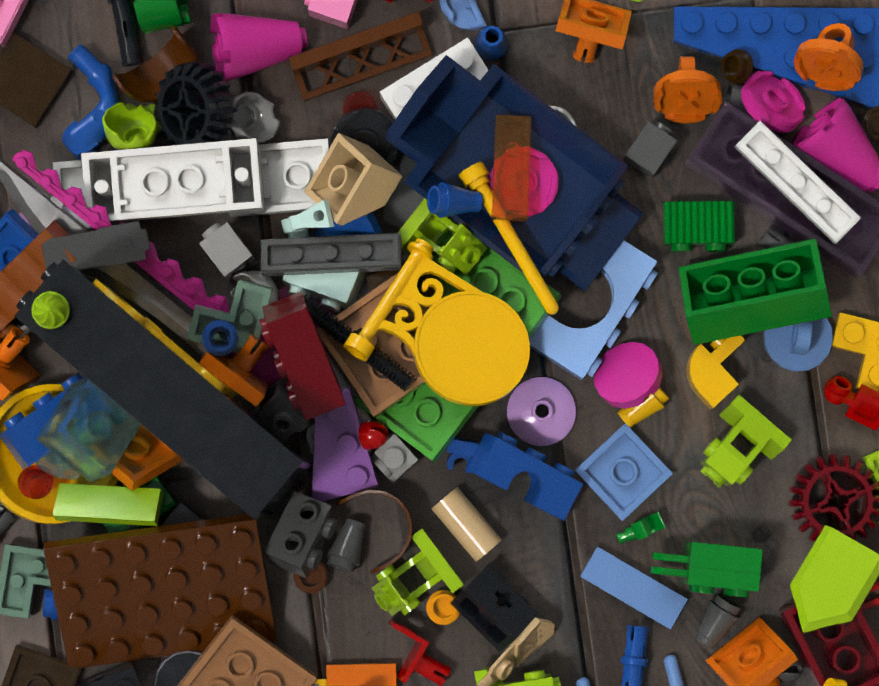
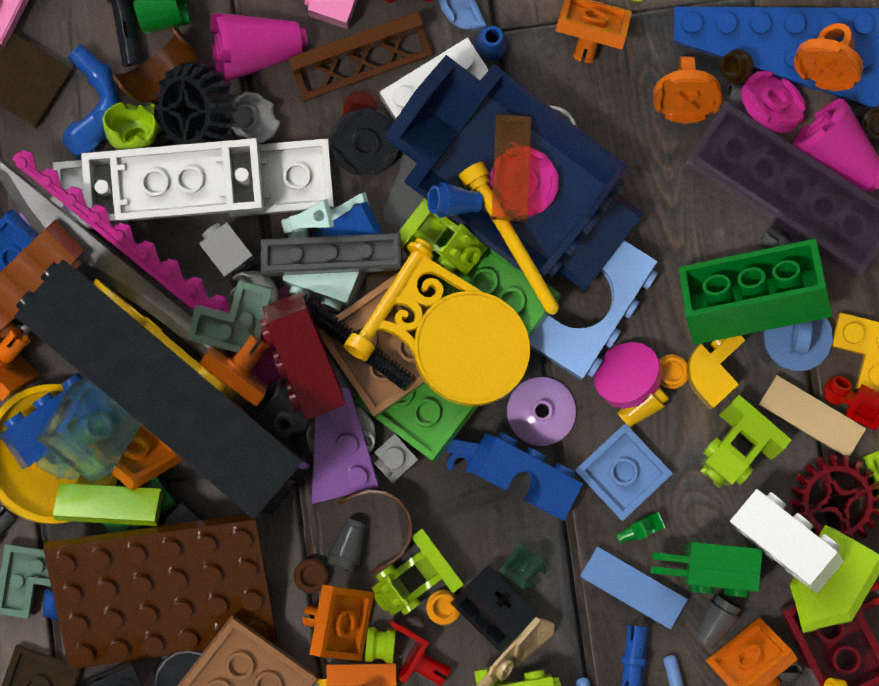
clear red plate [17,465,53,499] -> none
lime plate [32,291,70,329] -> none
dark grey piece [41,221,150,270] -> none
blue cone [202,320,238,356] -> none
dark grey brick [263,491,338,578] -> none
tan slope [304,133,402,226] -> none
red hinge [358,421,388,450] -> none
tan brick [431,486,502,562] -> none
dark grey brick [623,121,677,179] -> none
green brick [662,201,735,253] -> none
white tile [734,121,861,244] -> none
none -> orange tile [302,584,374,661]
none -> lime wheel [365,627,396,664]
none -> clear green tile [499,543,547,589]
none -> light orange plate [659,354,688,389]
none -> white wedge [730,489,844,594]
none -> tan tile [758,375,866,456]

